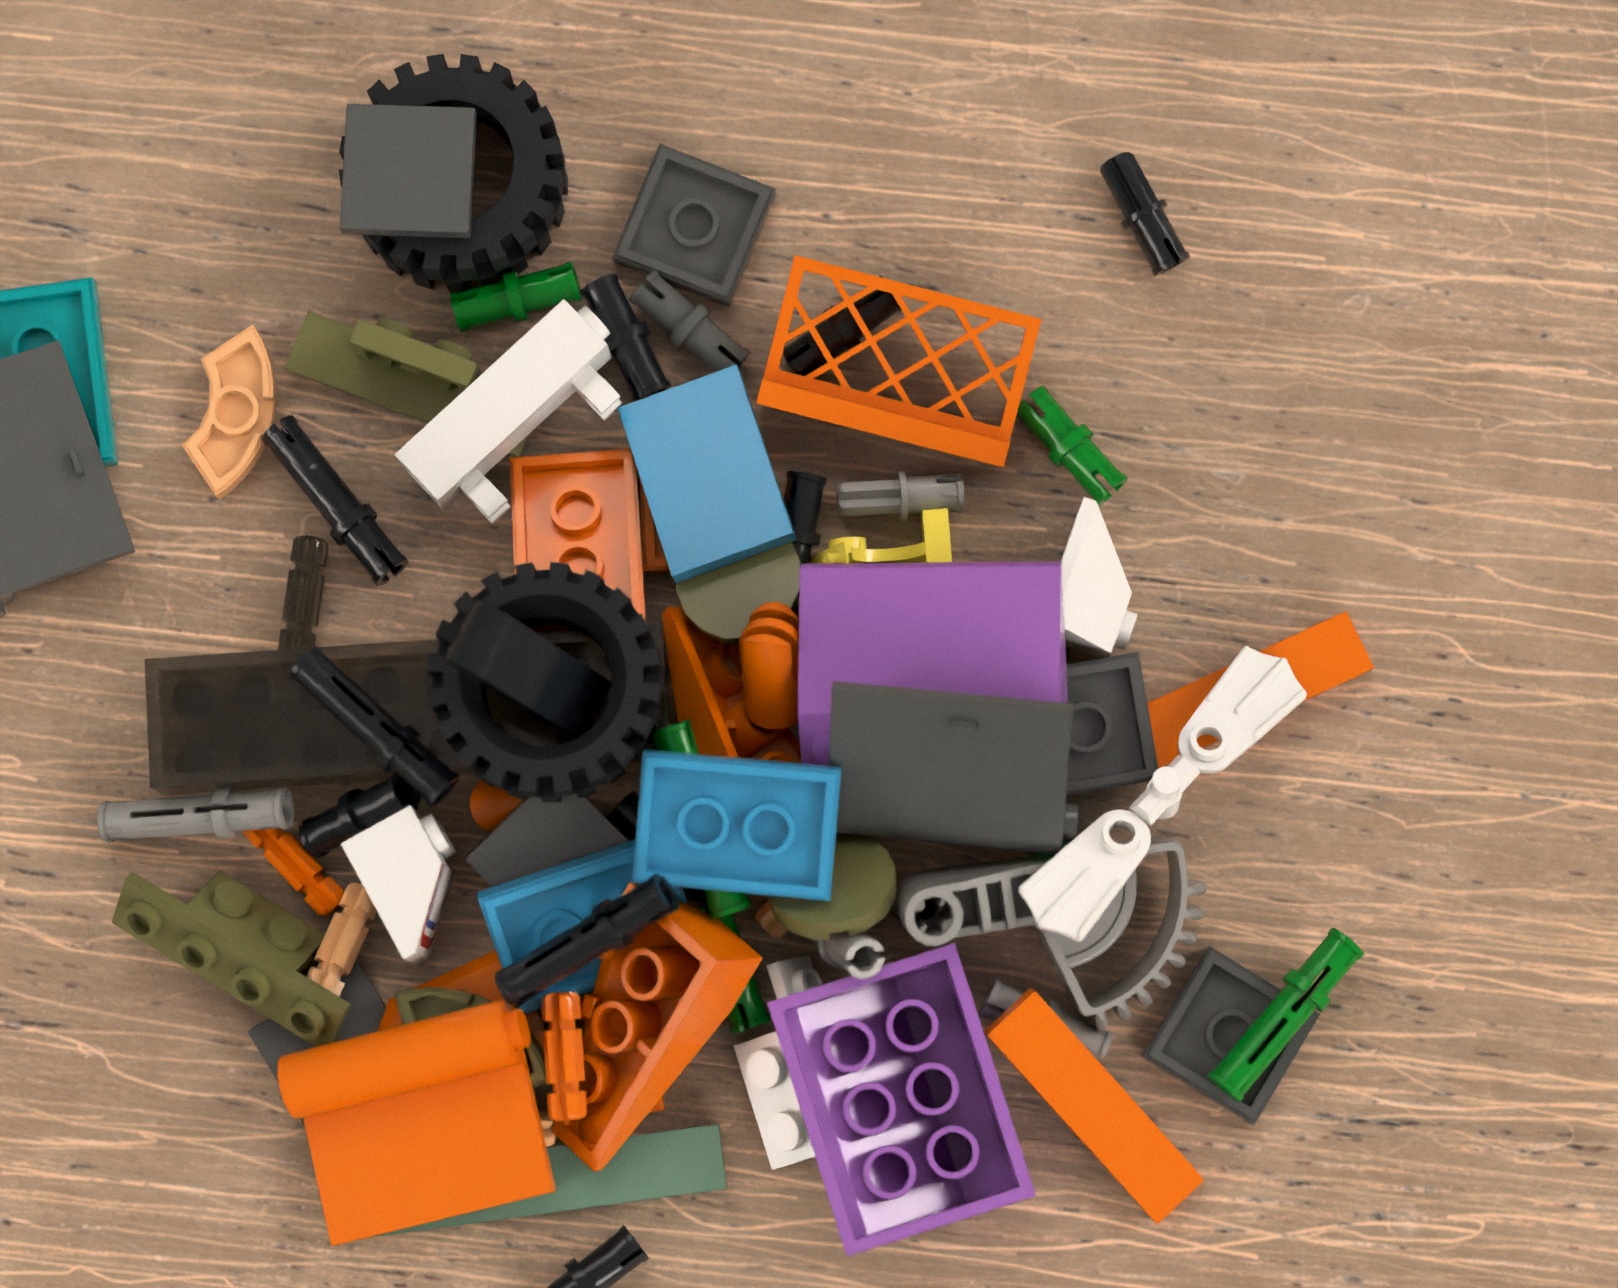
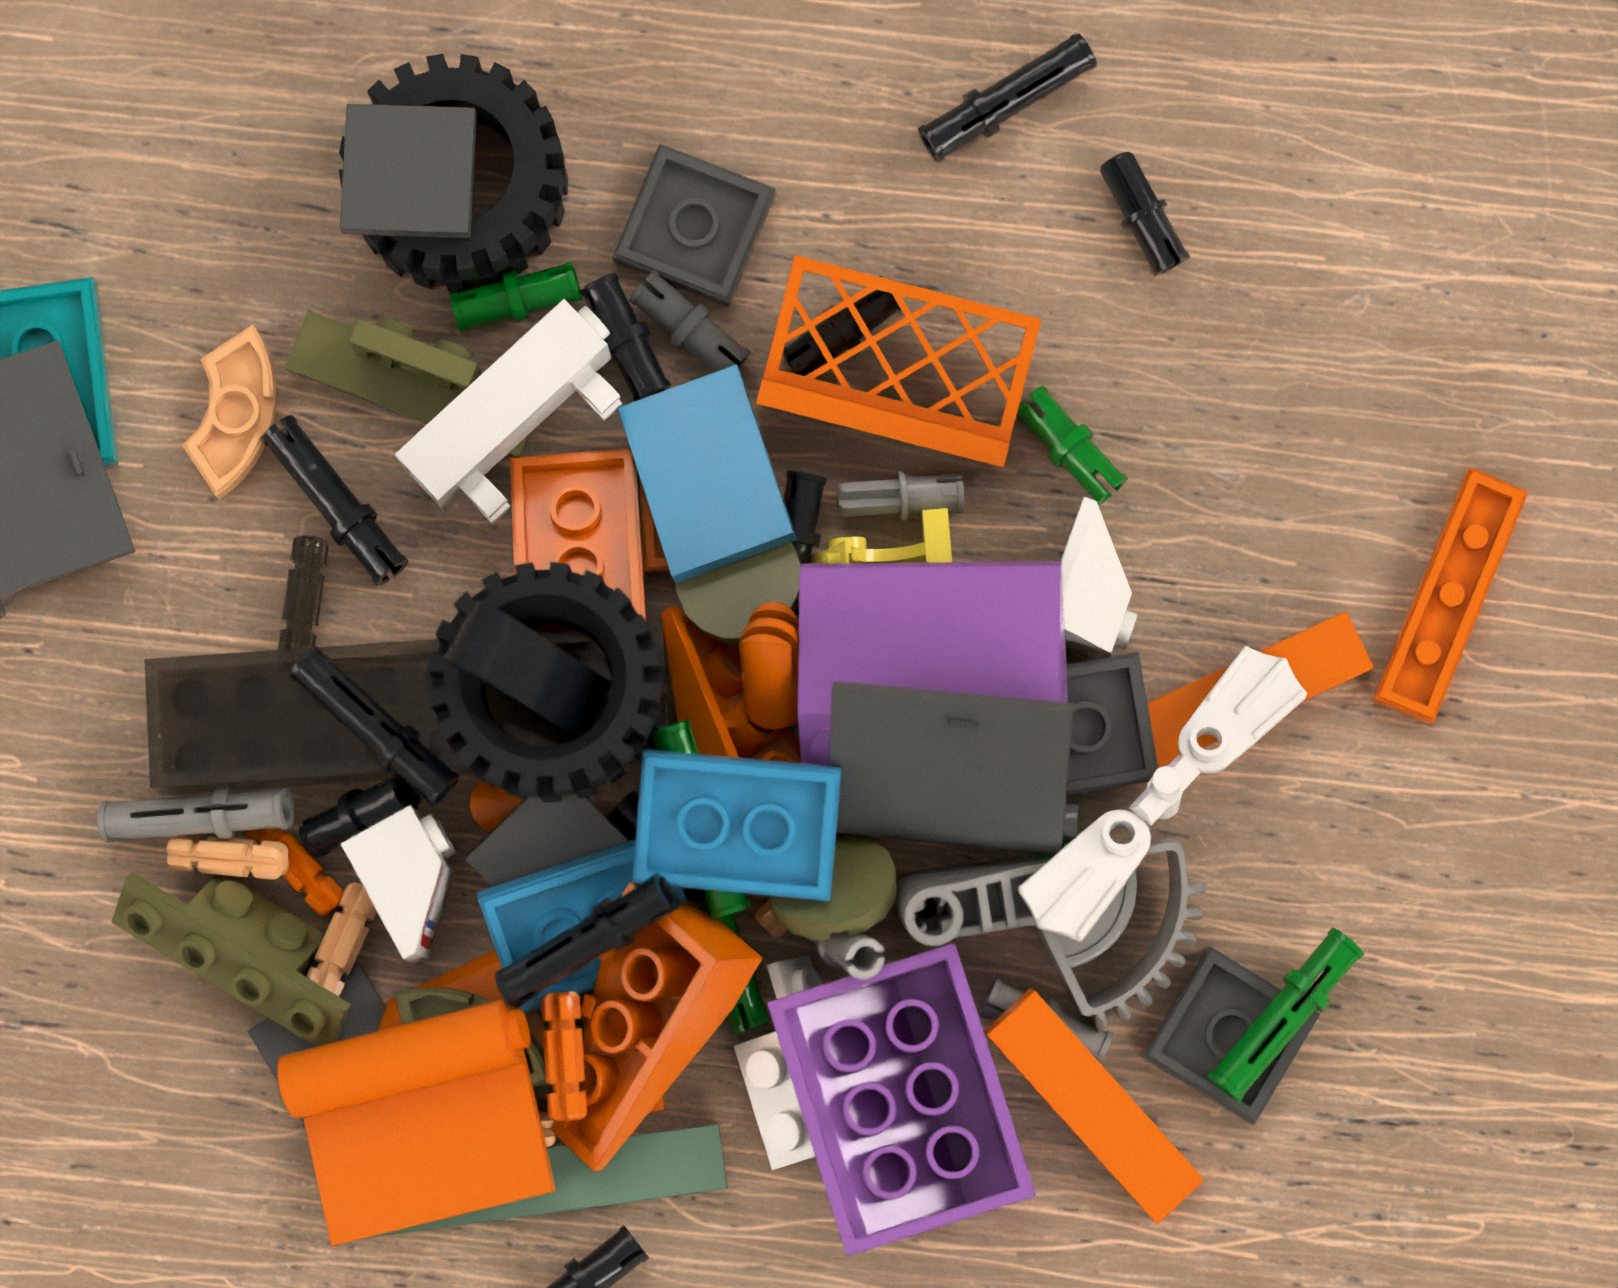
none -> light nougat axle [166,835,289,880]
none -> black pin [918,33,1097,163]
none -> orange tile [1371,467,1529,725]

